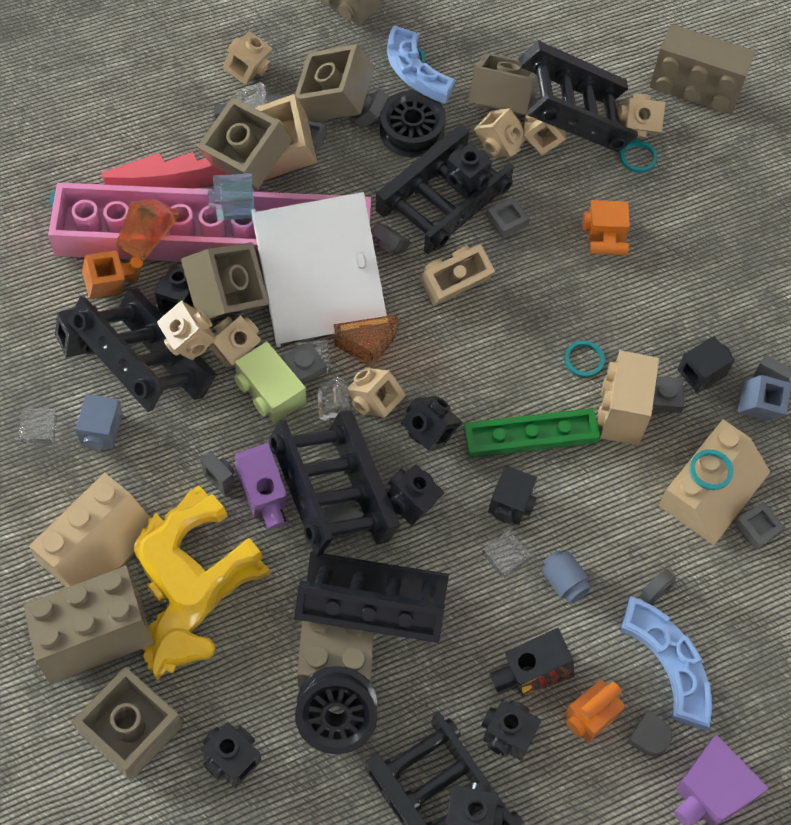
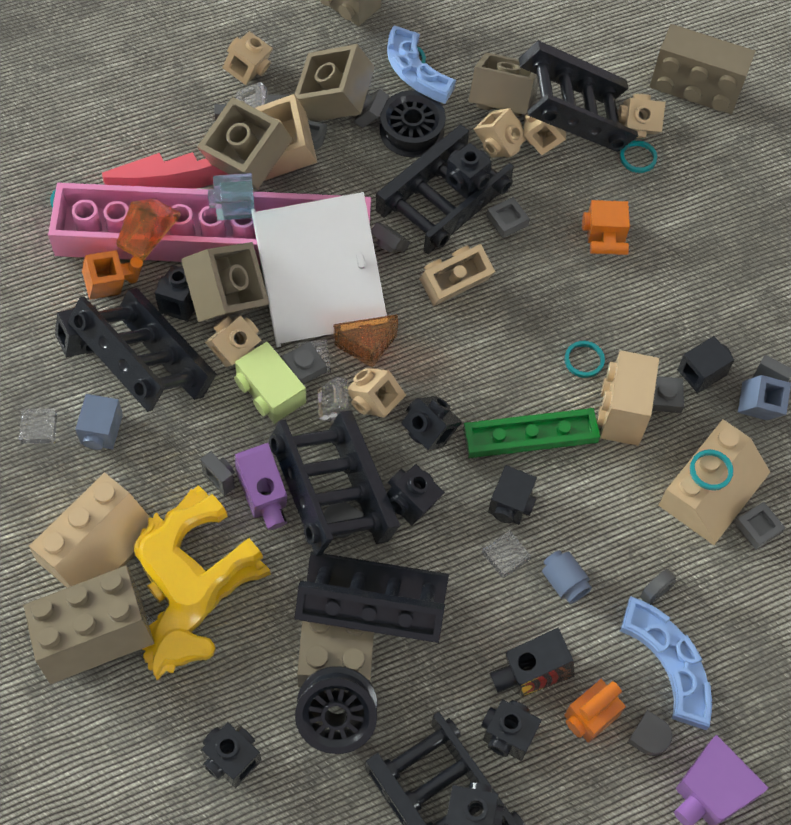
dark tan brick [71,666,183,781] -> none
tan brick [157,301,216,360] -> none

